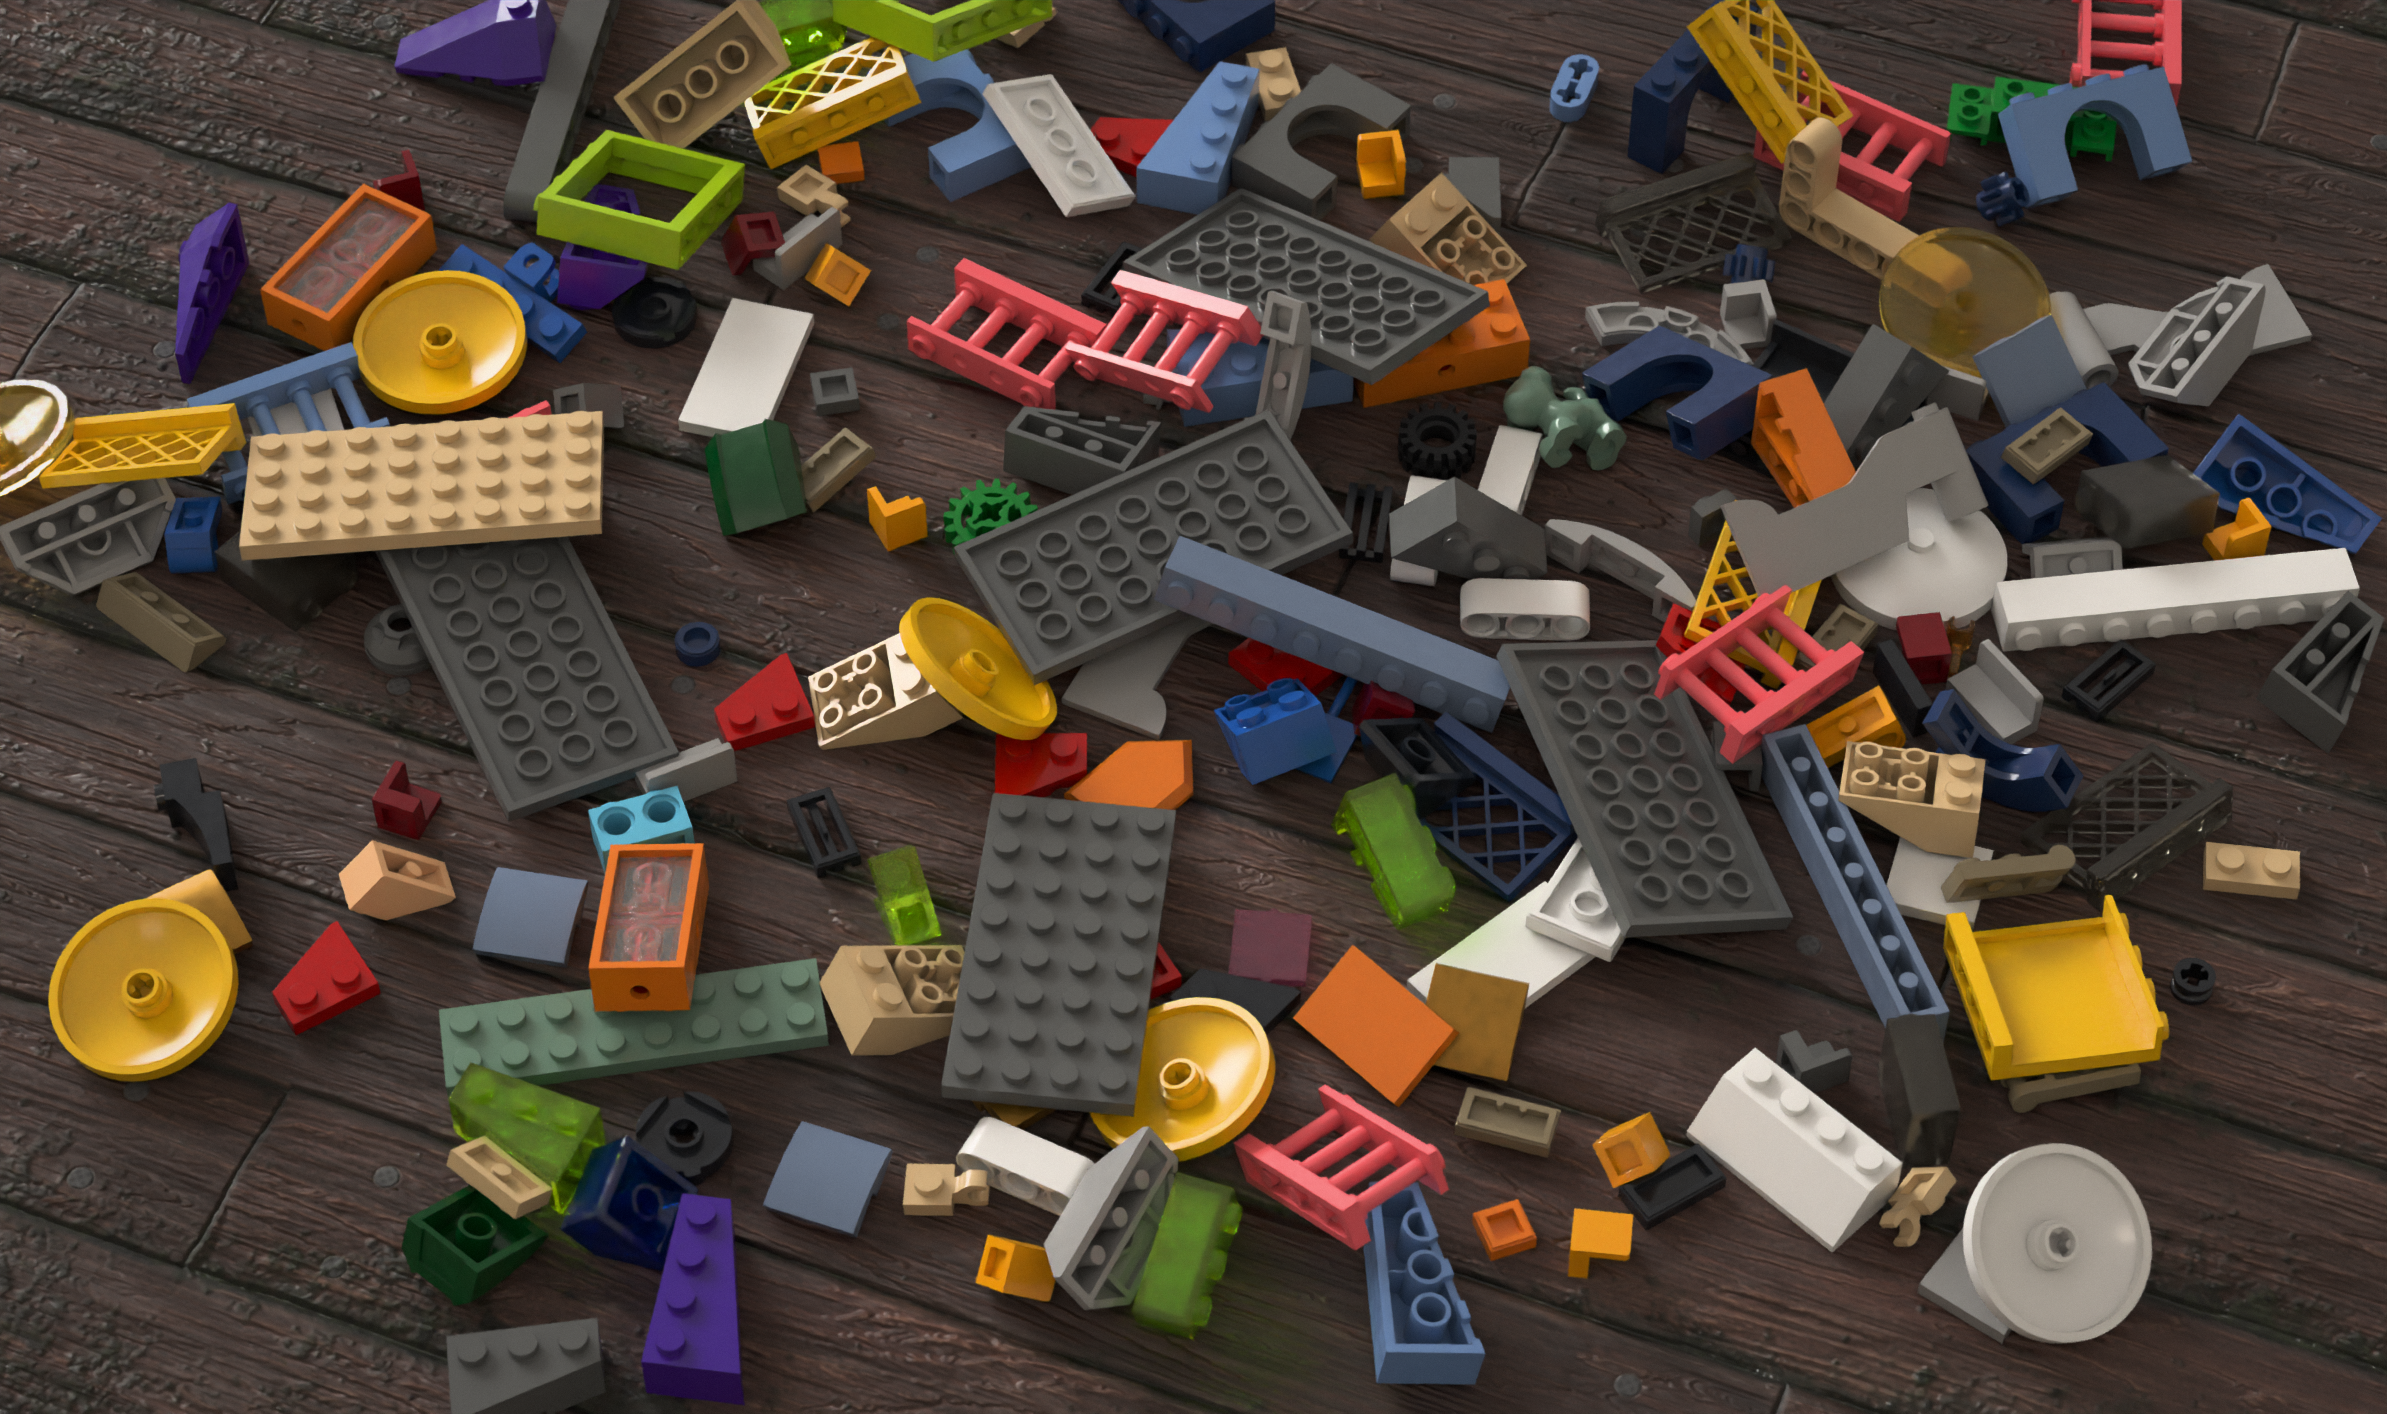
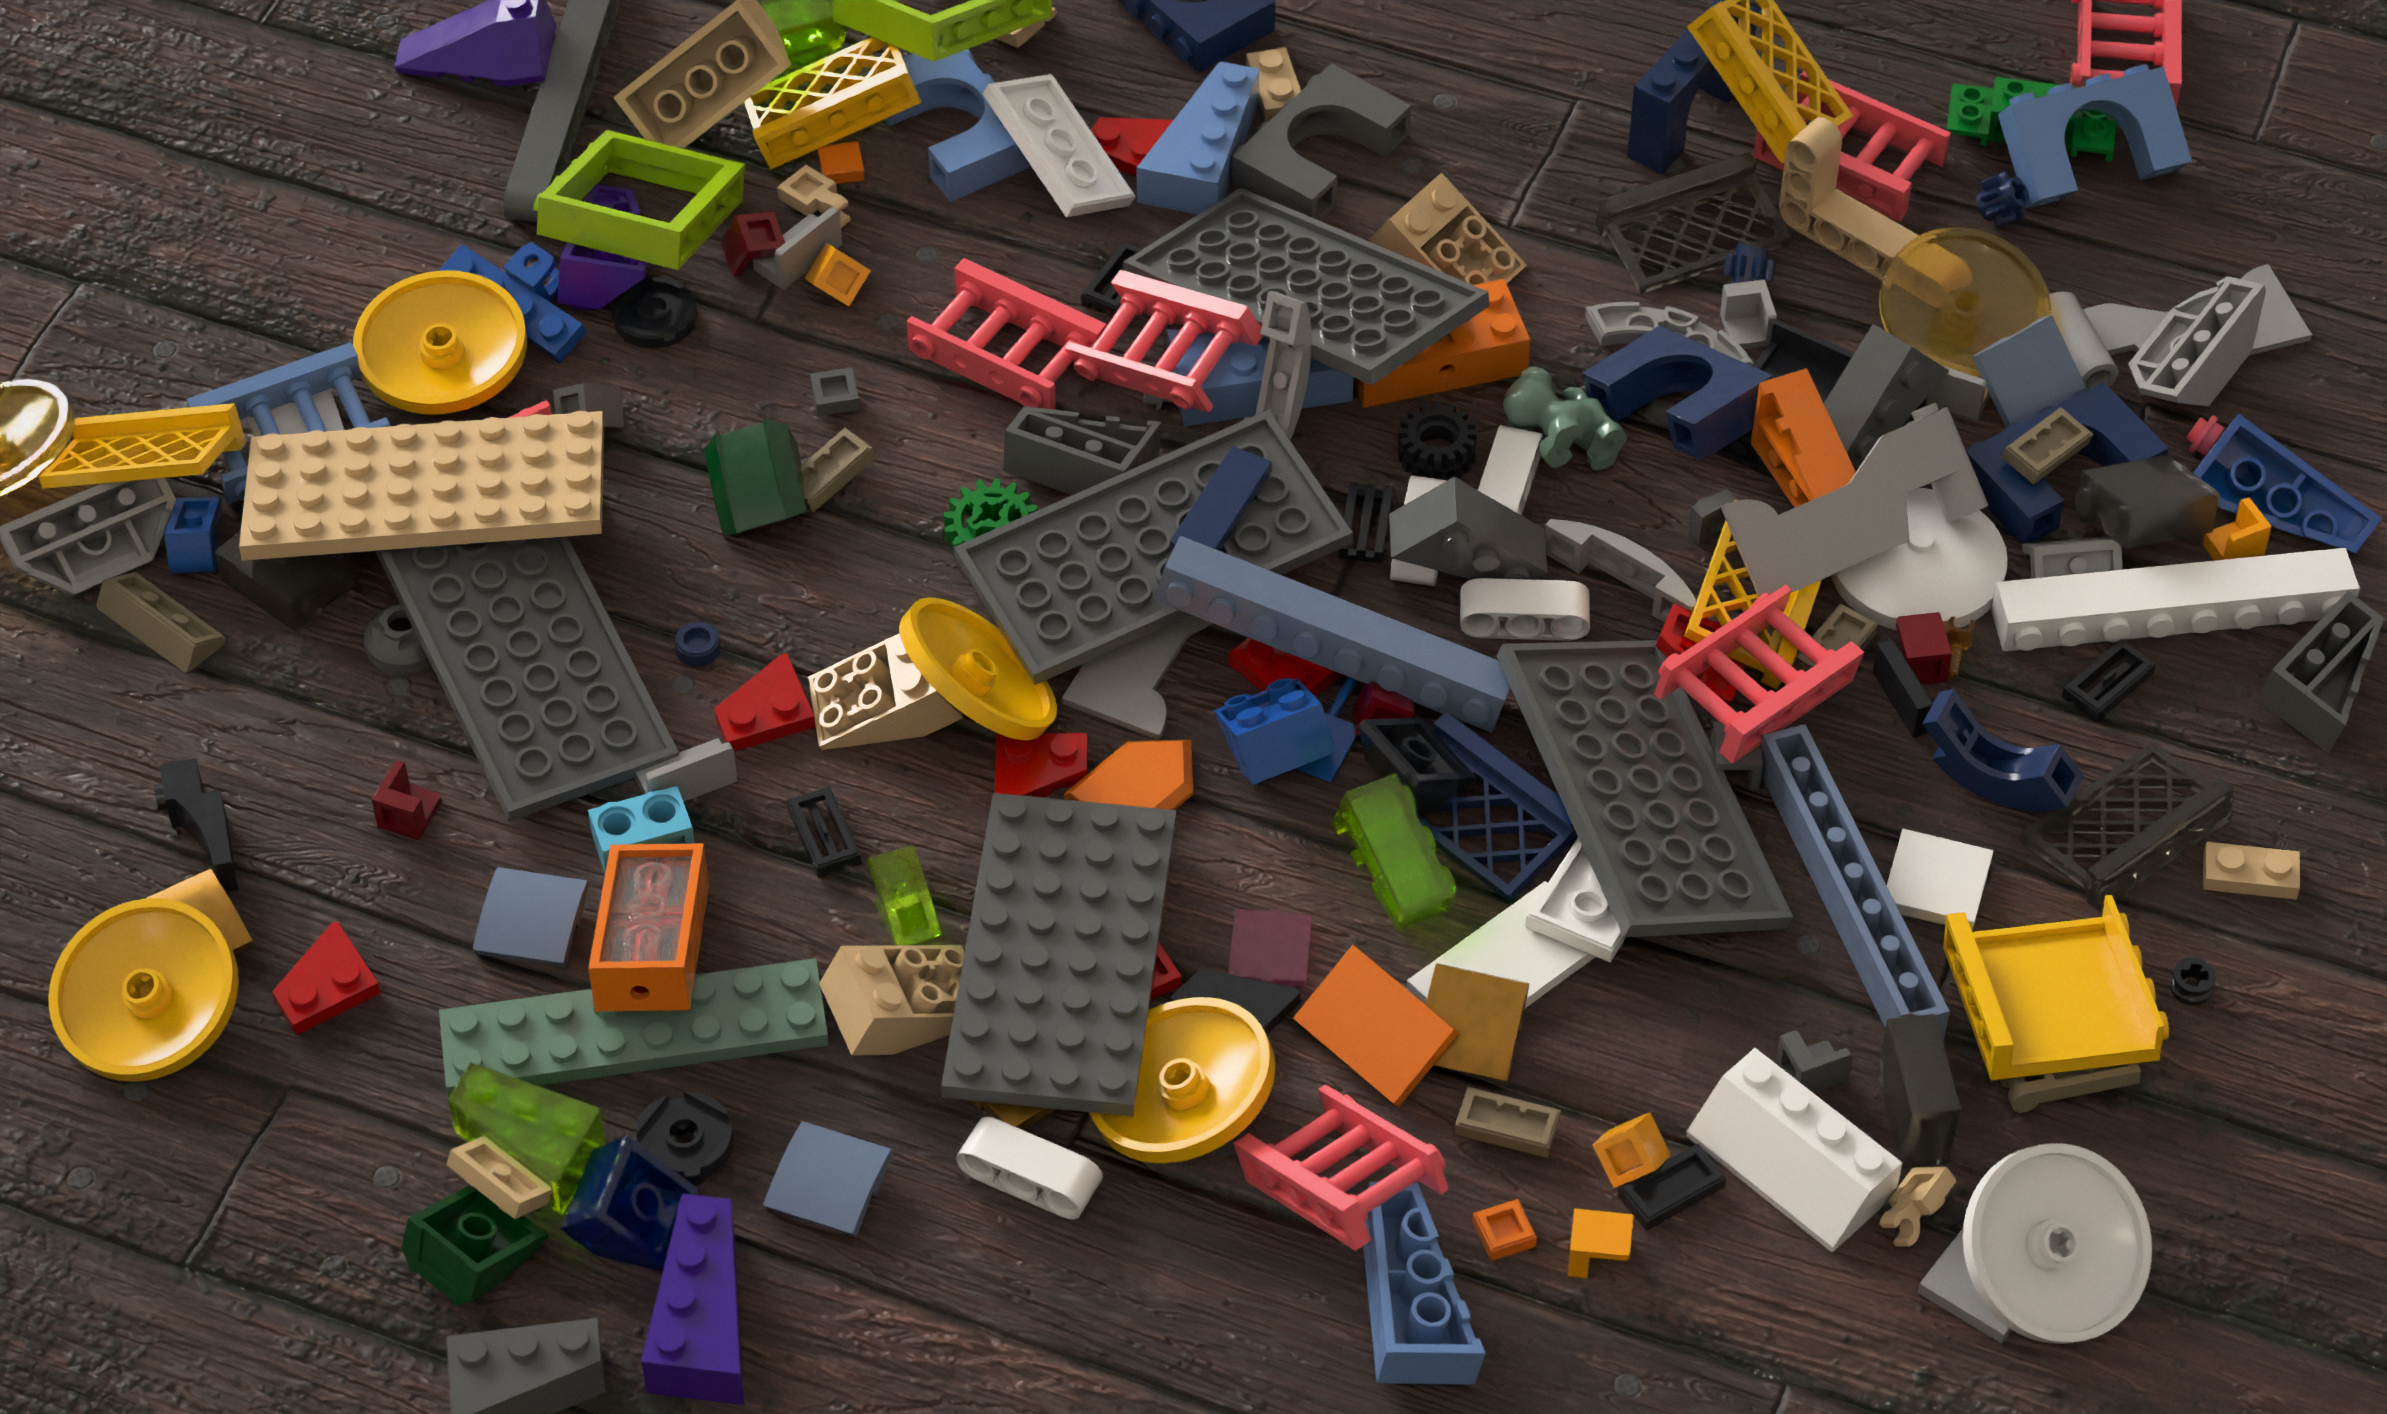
dark purple wedge [175,203,250,384] -> none
brick [260,184,437,351] -> none
light nougat slope [339,840,456,920] -> none
dark red panel [372,149,425,211] -> none
white tile [678,298,814,437] -> none
light orange panel [867,486,928,552] -> none
tan plate [903,1164,990,1216] -> none
light orange panel [975,1235,1055,1302] -> none
light grey wedge [1044,1126,1178,1310] -> none
clear neon green wedge [1132,1172,1242,1340] -> none
light orange panel [1356,130,1406,199] -> none
dark grey slope [1443,157,1501,235] -> none
medium blue beam [1549,54,1599,122] -> none
light orange plate [1806,686,1906,768] -> none
tan slope [1838,741,1986,858] -> none
dark tan plate [1941,845,2076,903] -> none
light grey panel [1945,639,2044,745] -> none
none -> dark blue tile [1170,446,1272,551]
none -> coral plate [2186,415,2225,457]

